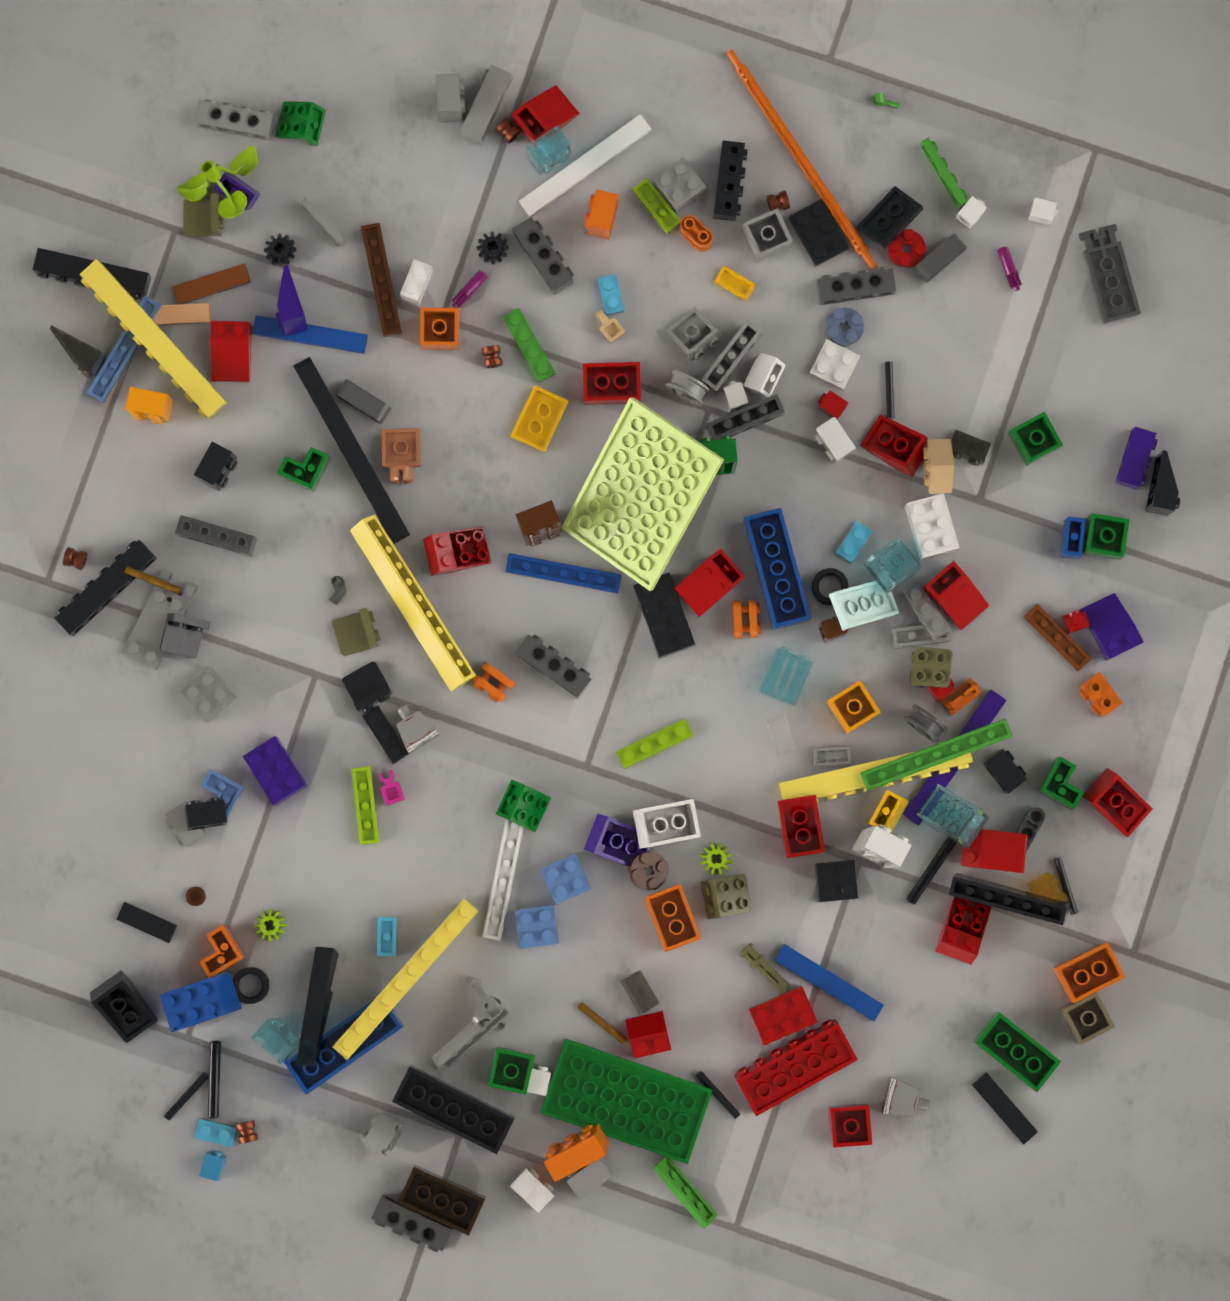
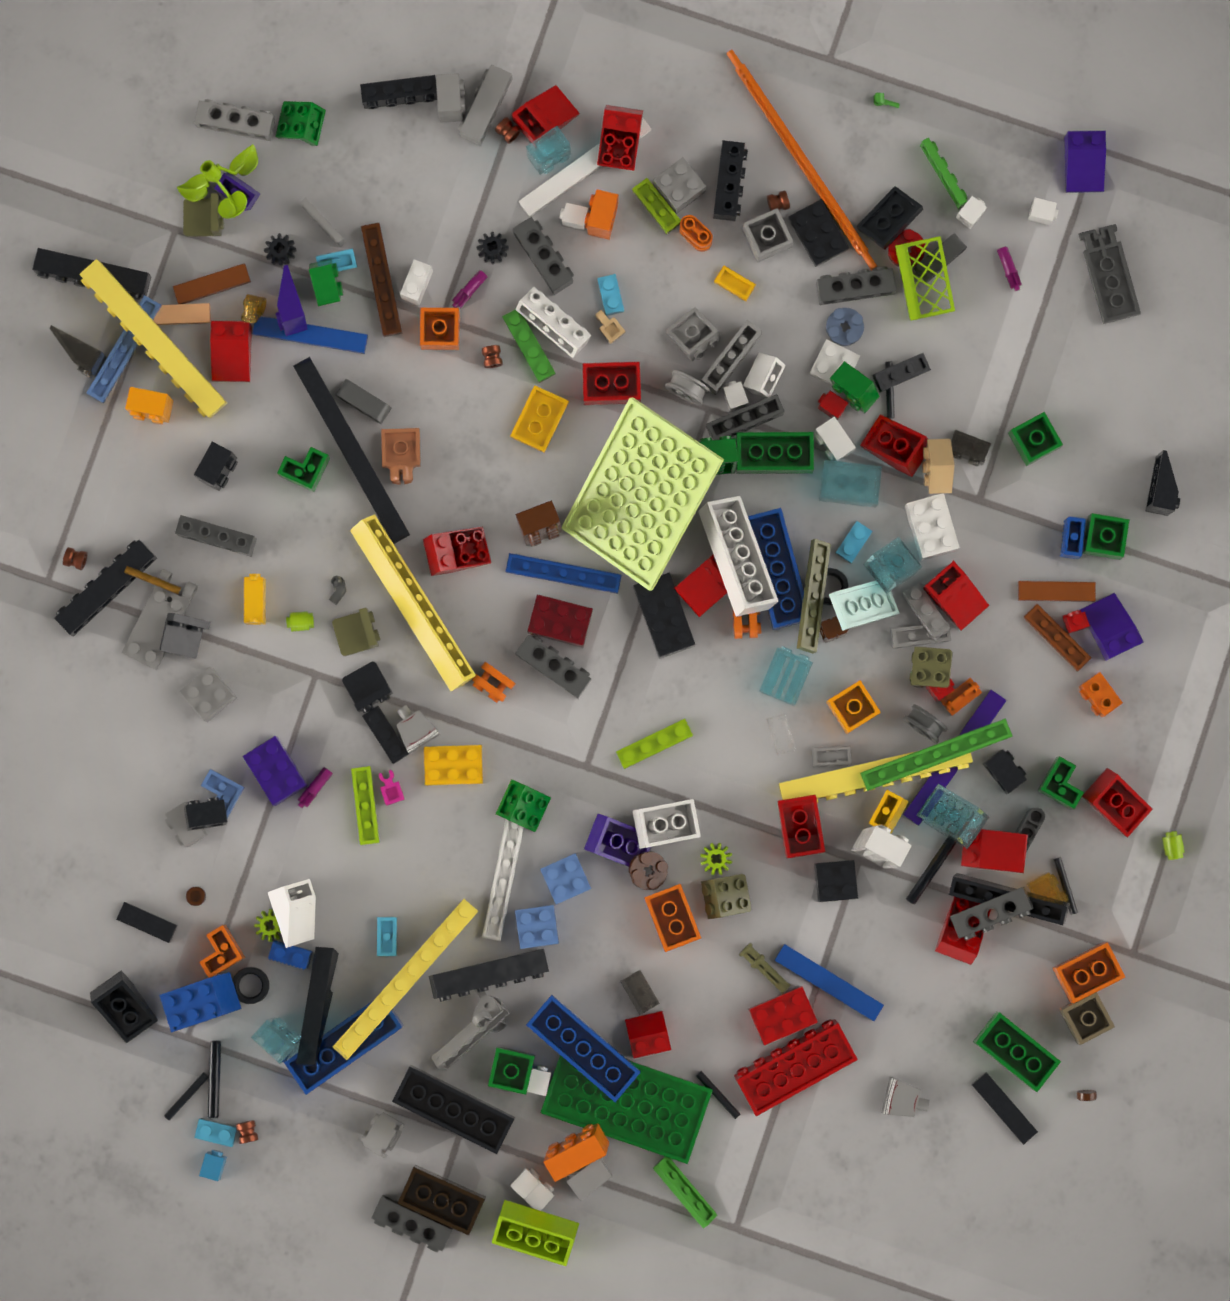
pearl gold bar [577,1002,627,1044] -> none
red brick [828,1104,872,1148] -> none
dark purple brick [1115,426,1158,490] -> none
none -> clear yellow piece [241,294,267,323]
none -> yellow brick [244,574,266,625]
none -> white slope [268,879,316,948]
none -> blue brick [268,941,313,970]
none -> lime brick [286,611,314,632]
none -> magenta piece [298,767,333,808]
none -> green brick [309,259,343,306]
none -> medium azure plate [316,248,357,271]
none -> black brick [360,75,437,109]
none -> yellow plate [424,745,483,785]
none -> black brick [429,949,549,1002]
none -> lime brick [491,1200,579,1266]
none -> white brick [515,287,591,358]
none -> blue brick [526,995,641,1102]
none -> dark red brick [527,594,593,648]
none -> white brick [559,203,589,230]
none -> red slope [597,105,644,171]
none -> white brick [698,496,778,617]
none -> green brick [736,432,814,474]
none -> olive plate [797,539,831,654]
none -> clear light blue brick [819,460,882,507]
none -> green brick [830,361,880,414]
none -> black plate [872,353,931,392]
none -> lime fence [895,236,955,321]
none -> dark grey brick [950,887,1034,940]
none -> dark orange tile [1018,581,1096,602]
none -> dark purple slope [1064,131,1106,193]
none -> reddish brown tile [1077,1090,1097,1101]
none -> lime brick [1162,831,1185,860]

